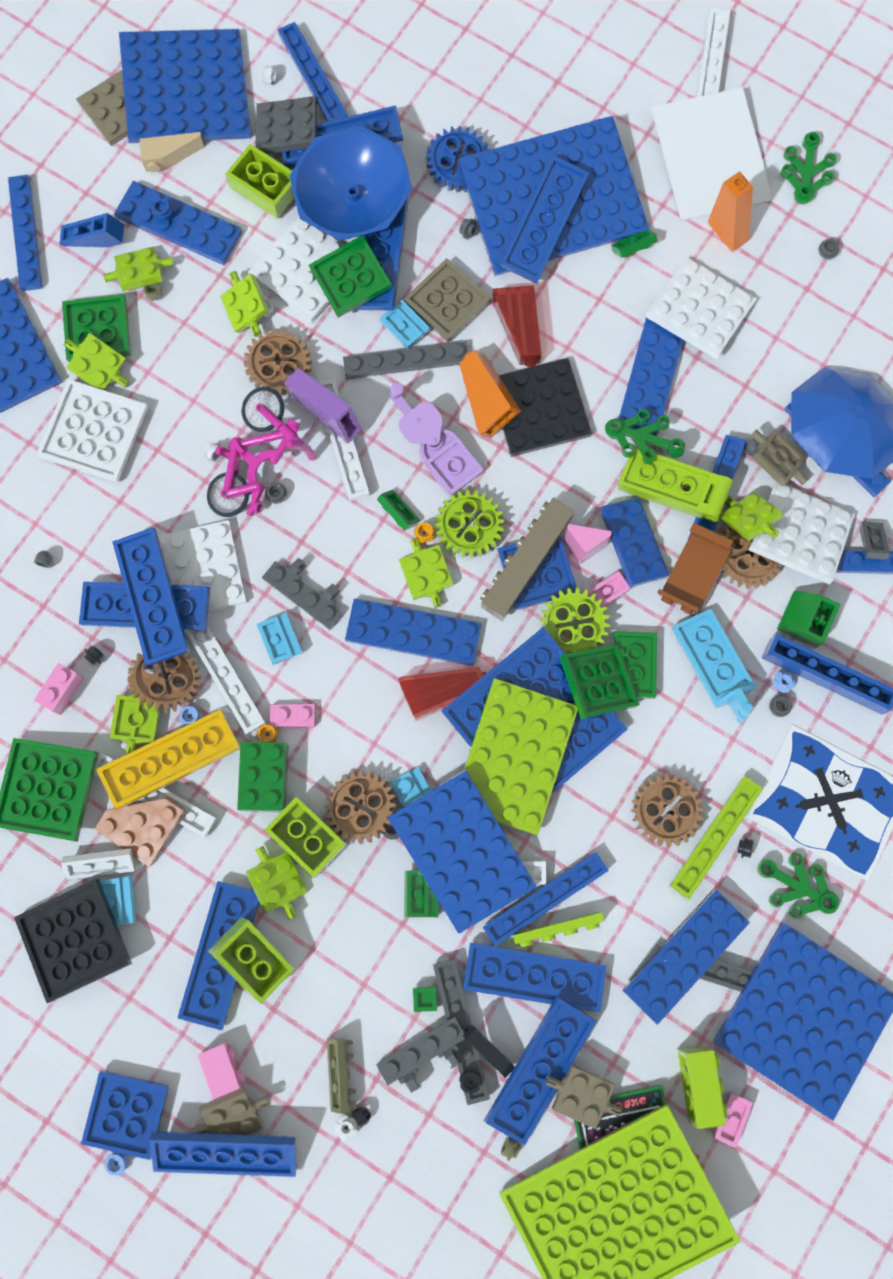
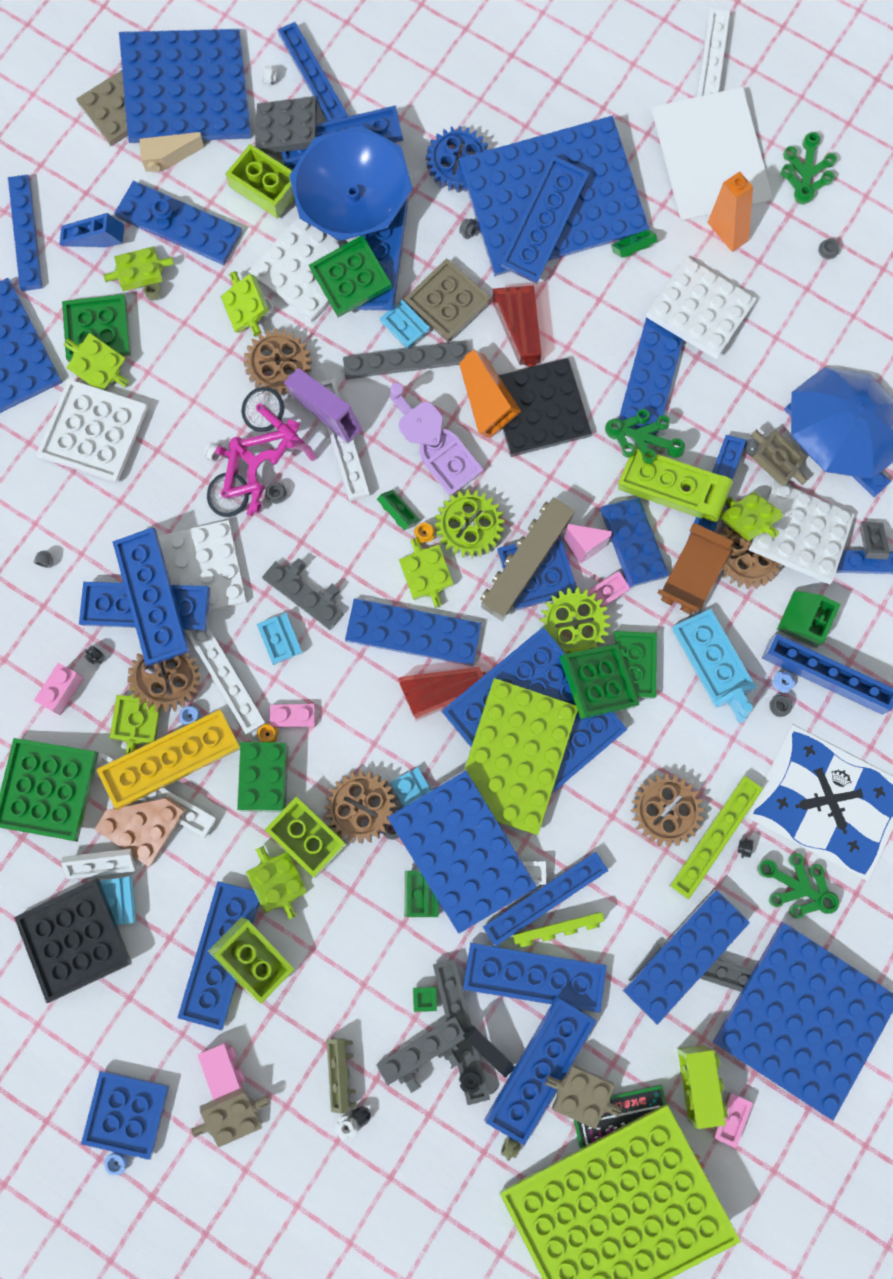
blue plate [150,1132,297,1177] -> none

